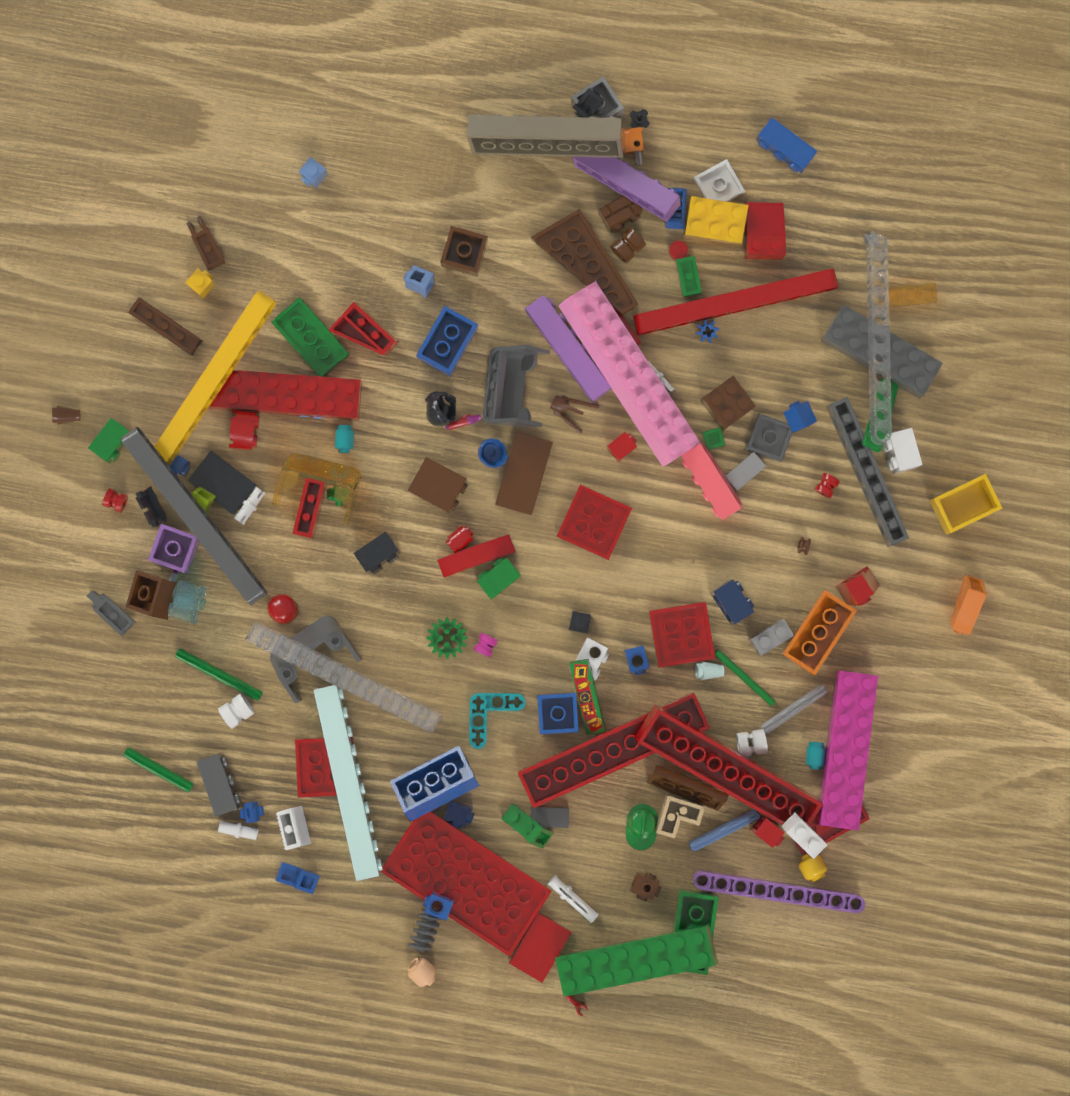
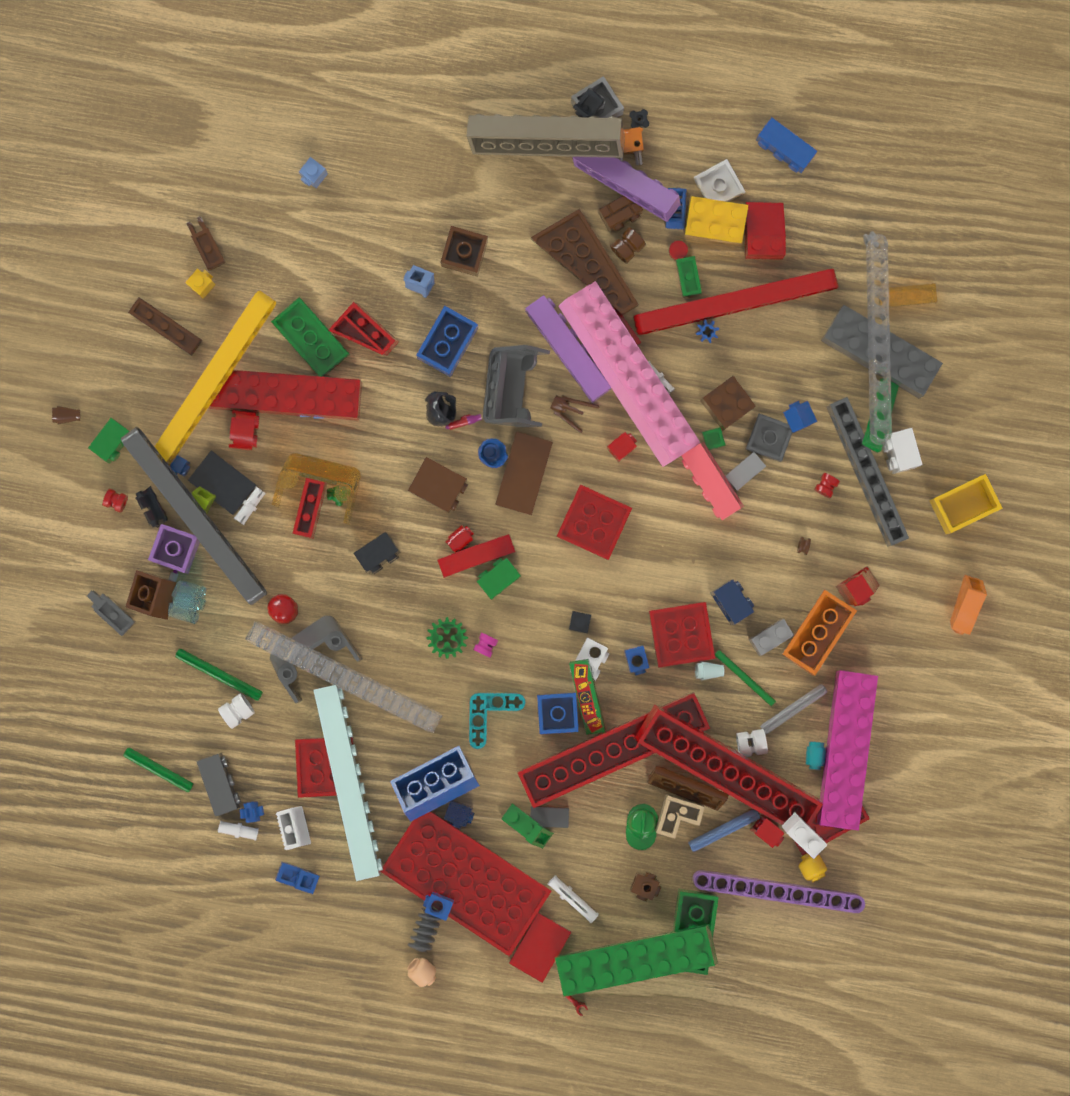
teal brick [335,425,354,453] -> none

